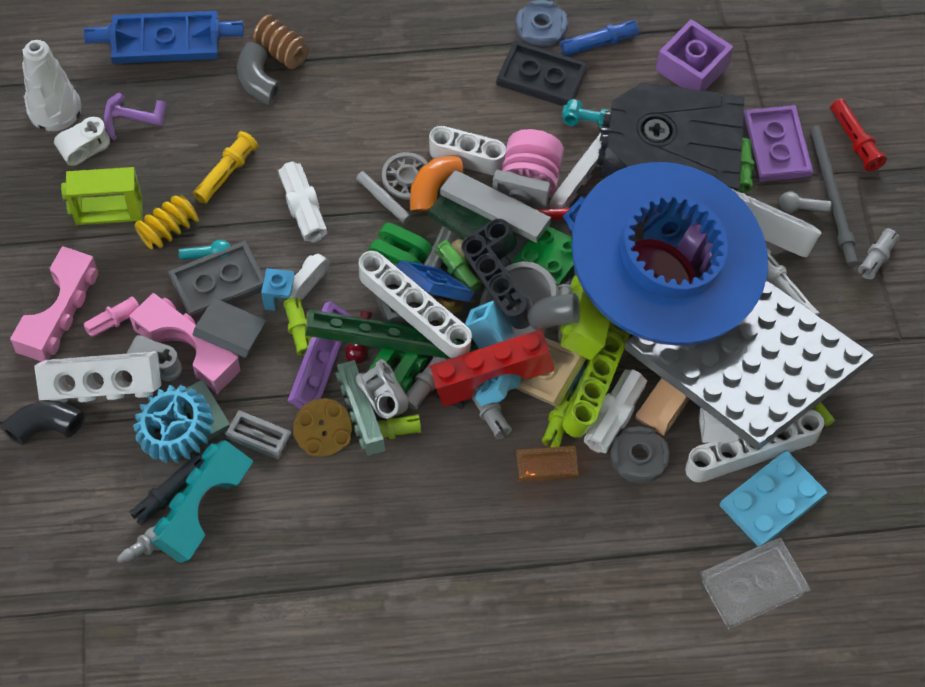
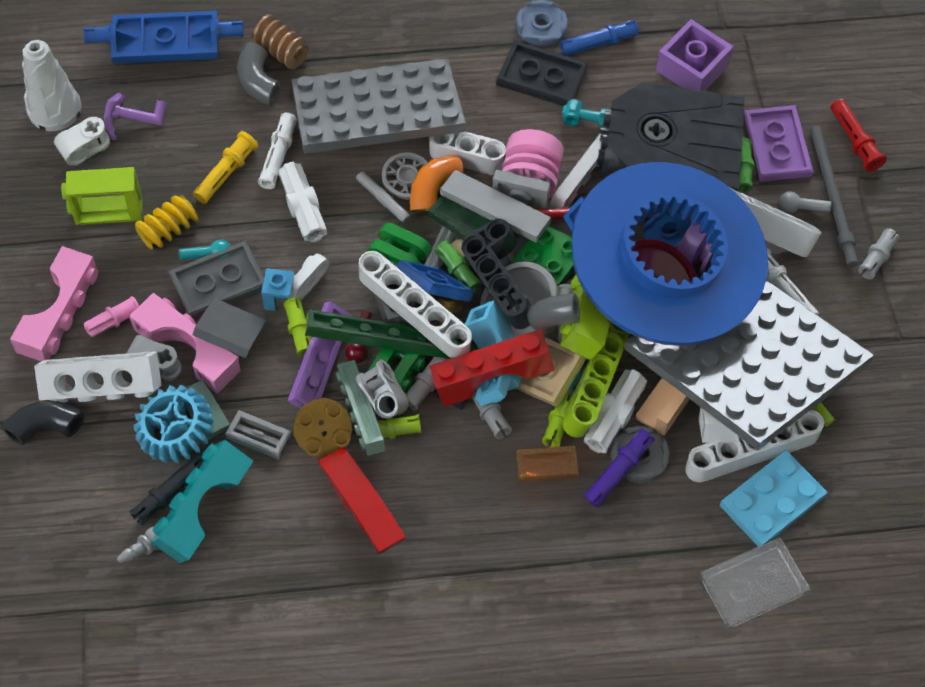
none -> white pin [258,113,298,189]
none -> plate [291,58,466,154]
none -> red slope [318,447,406,555]
none -> dark purple pin [583,427,655,508]

